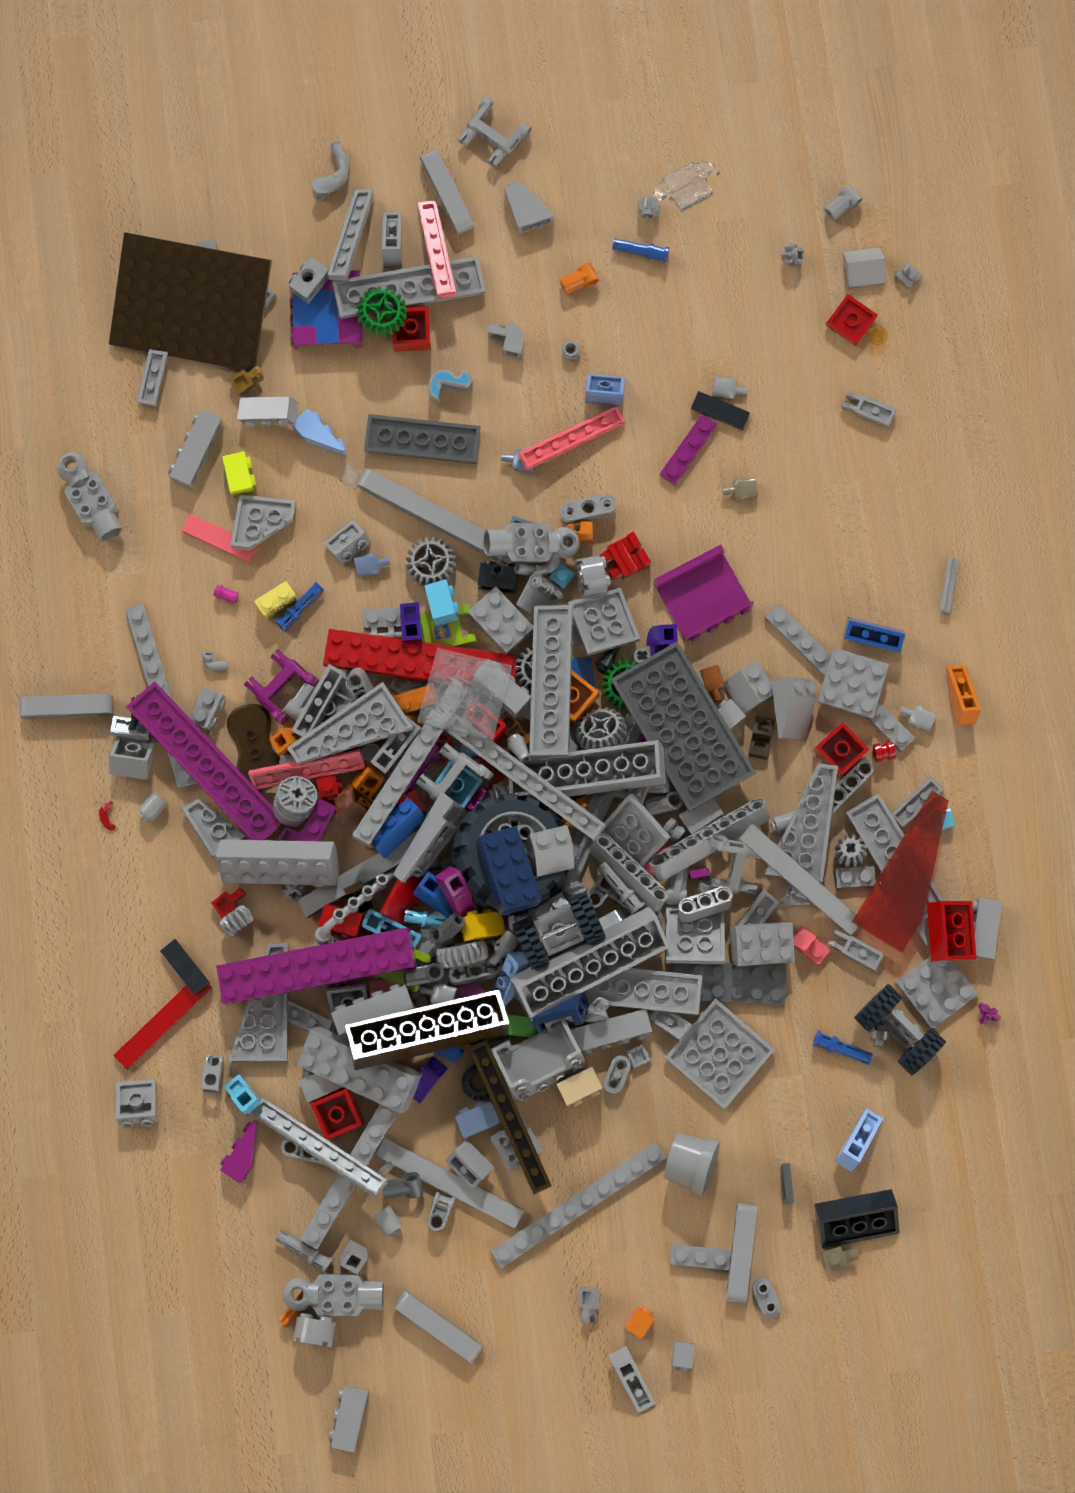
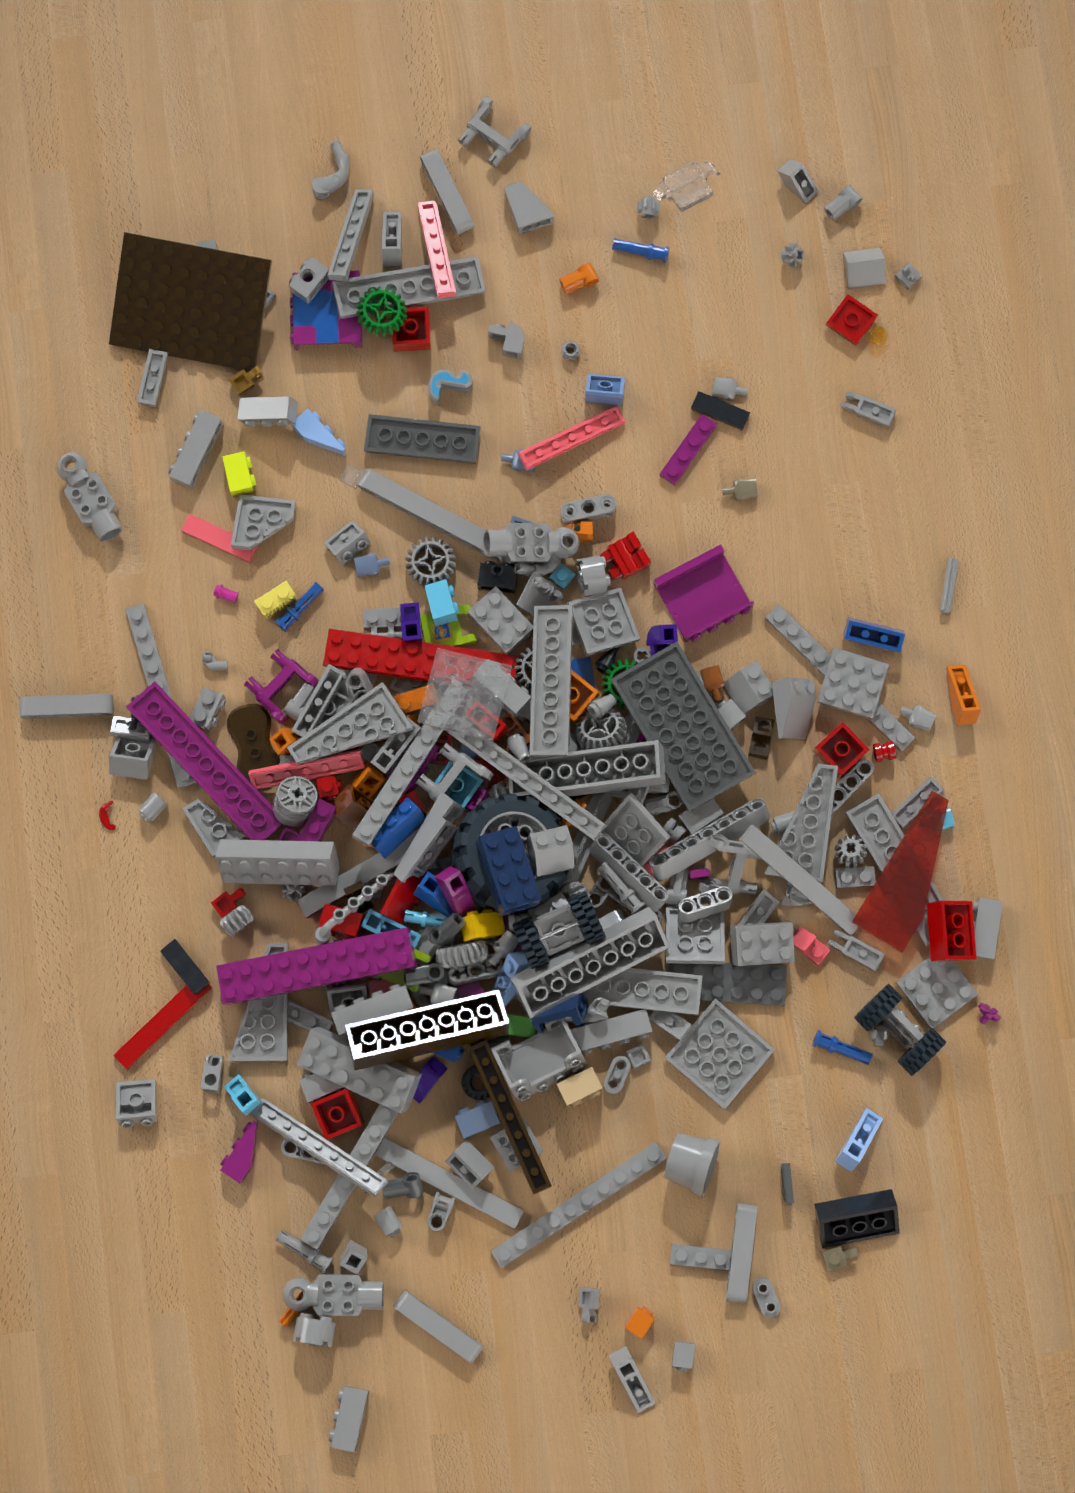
none -> light grey cone [587,694,616,719]
none -> light grey slope [777,159,819,204]

